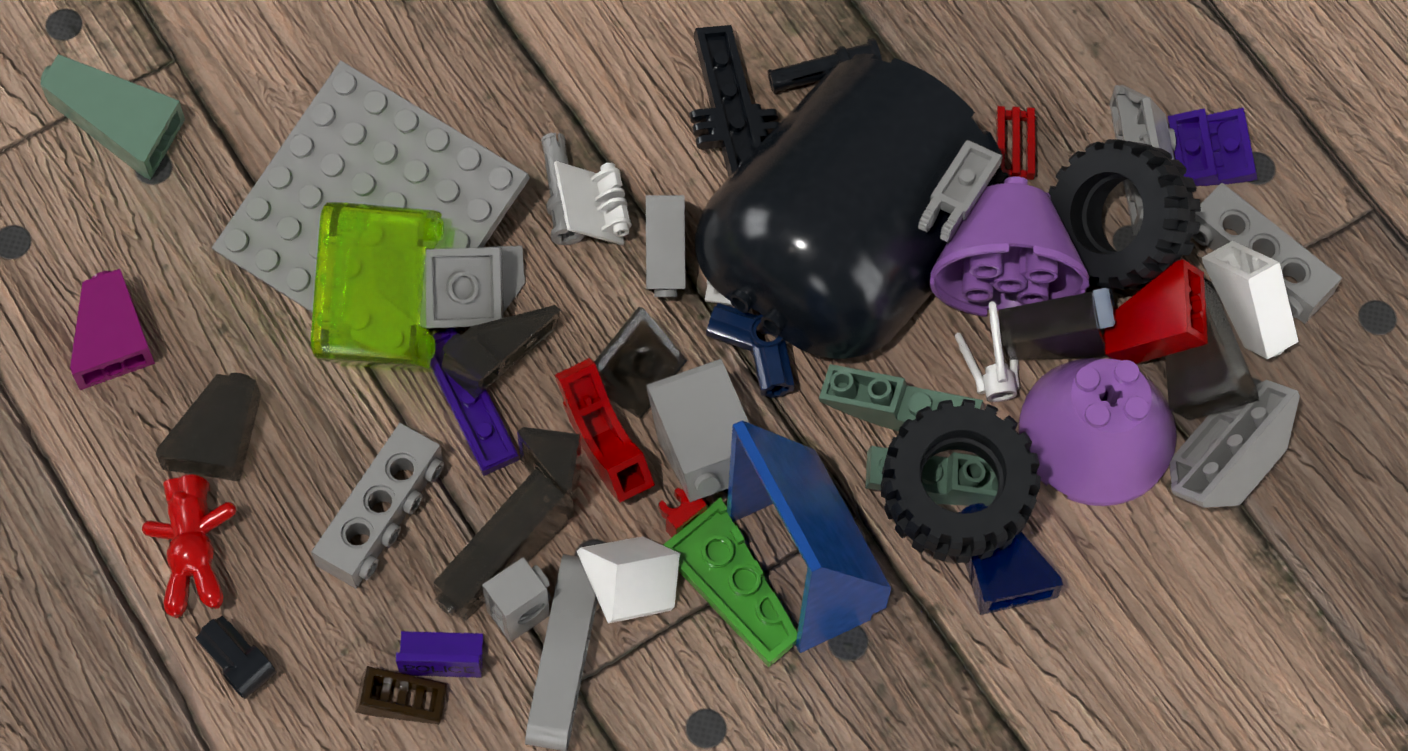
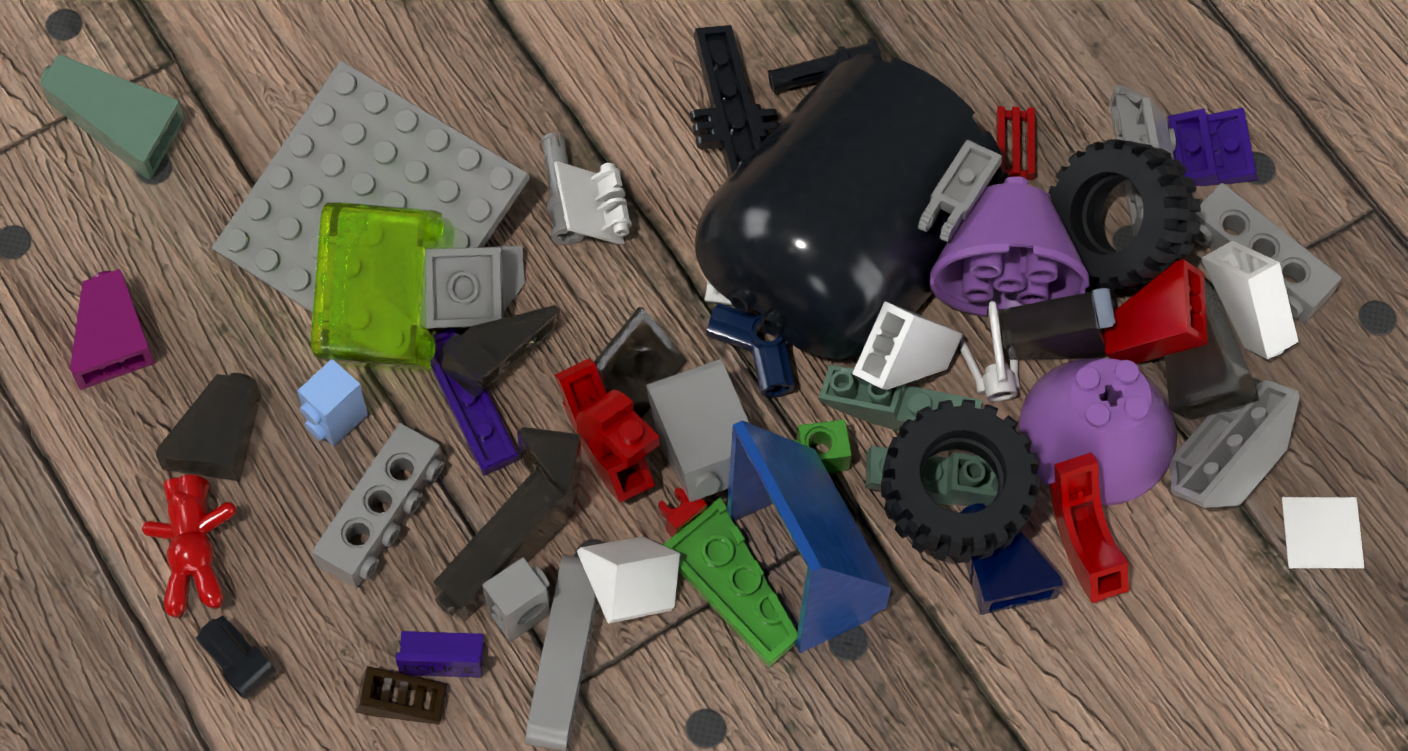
light grey slope [646,195,685,297] -> none
none -> light blue brick [297,359,368,446]
none -> red brick [576,390,660,467]
none -> bright green brick [793,419,851,473]
none -> white slope [852,301,963,390]
none -> red arch [1050,452,1129,603]
none -> white sticker [1282,497,1364,568]

